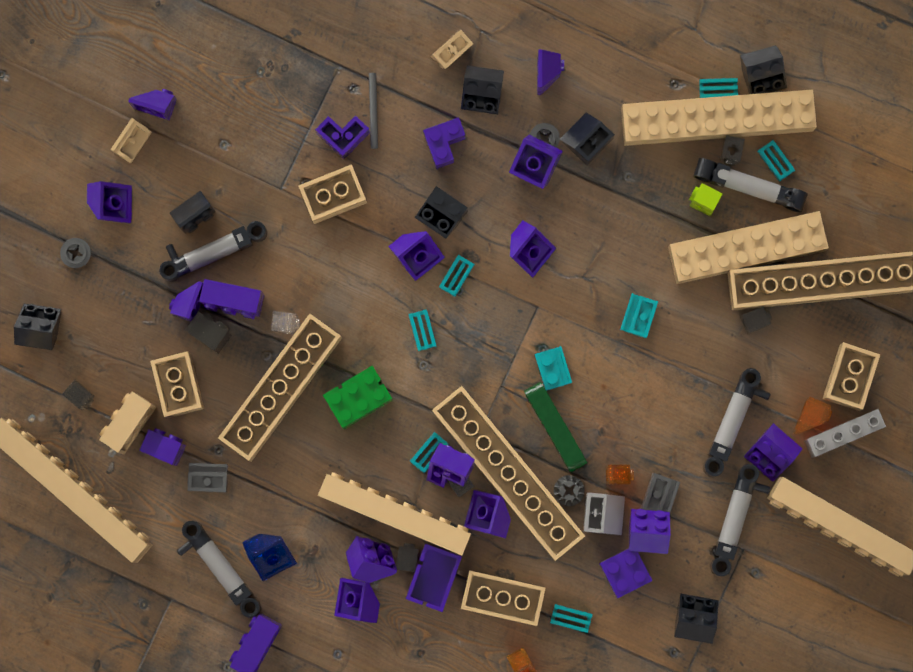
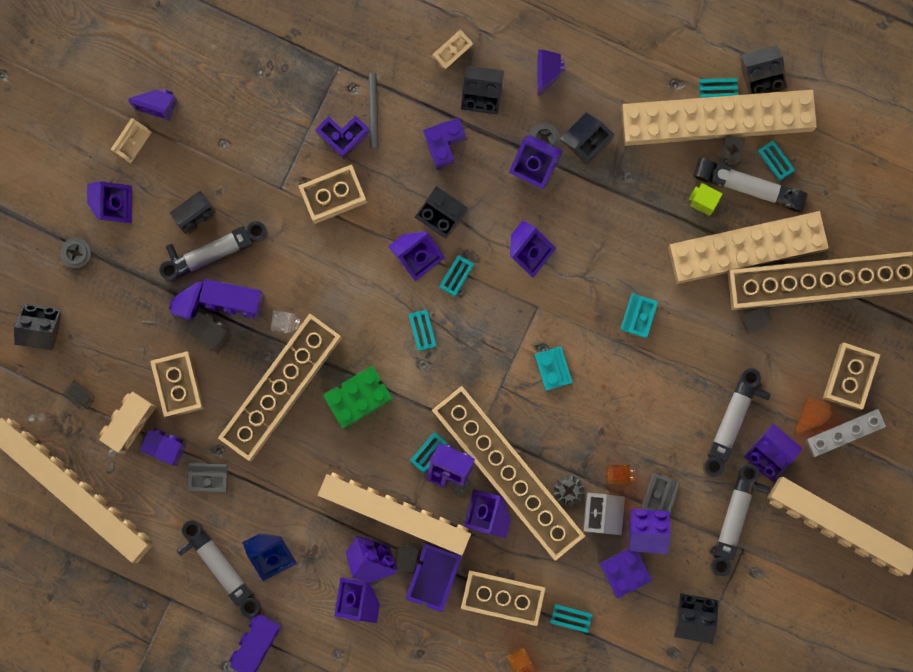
dark green beam [524,382,587,473] -> none

